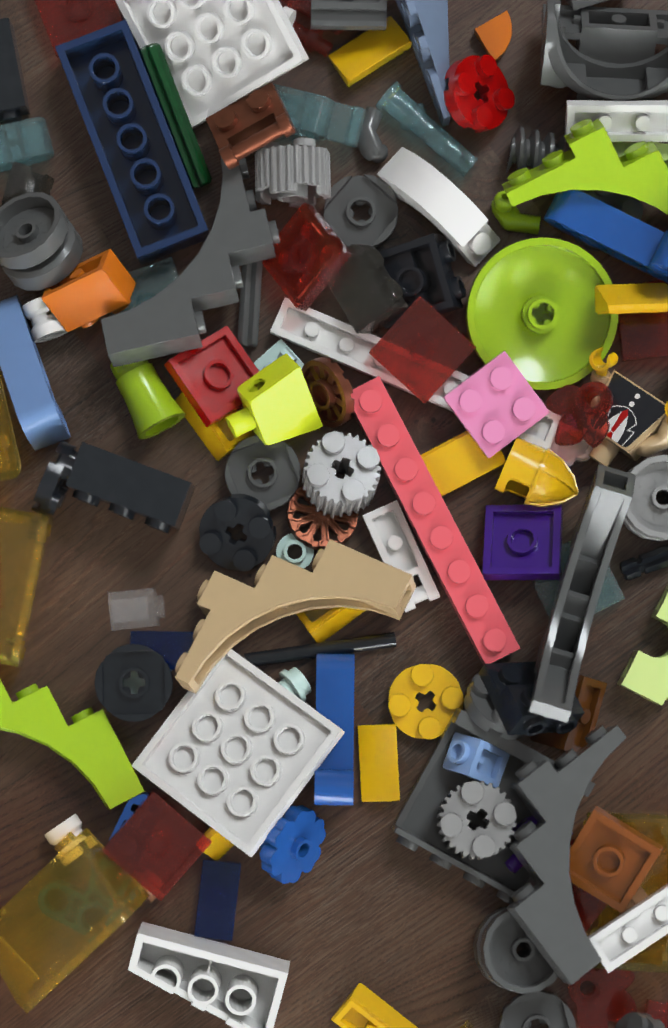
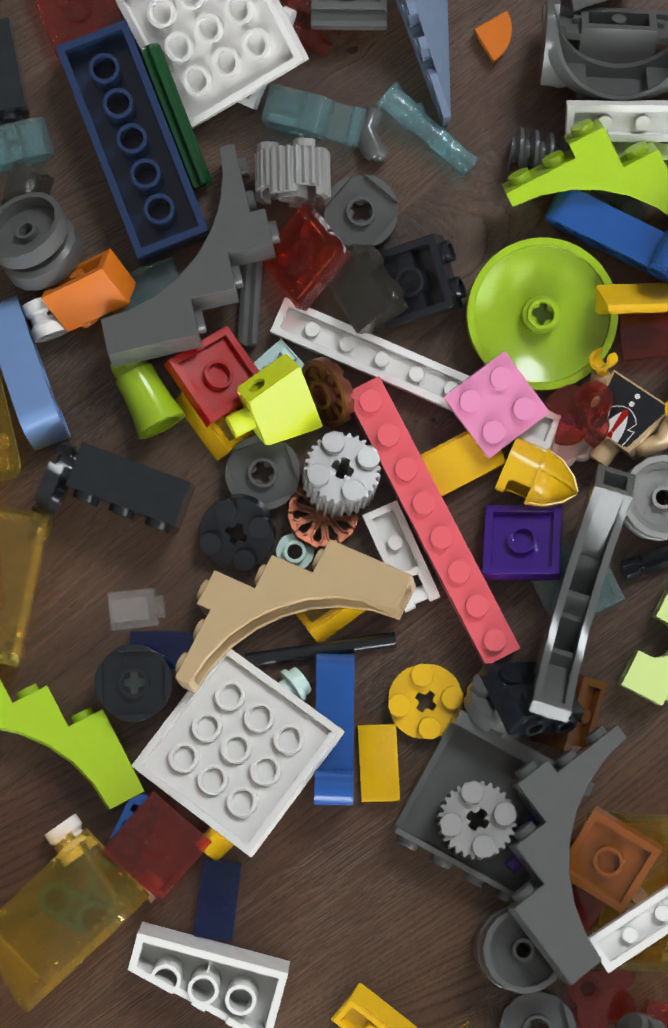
copper plate [206,82,296,170] -> none
blue plant [259,805,326,884] -> none
yellow slope [328,16,411,88] -> none
clear red plate [369,296,477,404] -> none
white arch [377,147,500,267] -> none
light blue bracket [443,732,510,788] -> none
red plate [444,54,515,133] -> none
lime arm [491,191,541,235] -> none

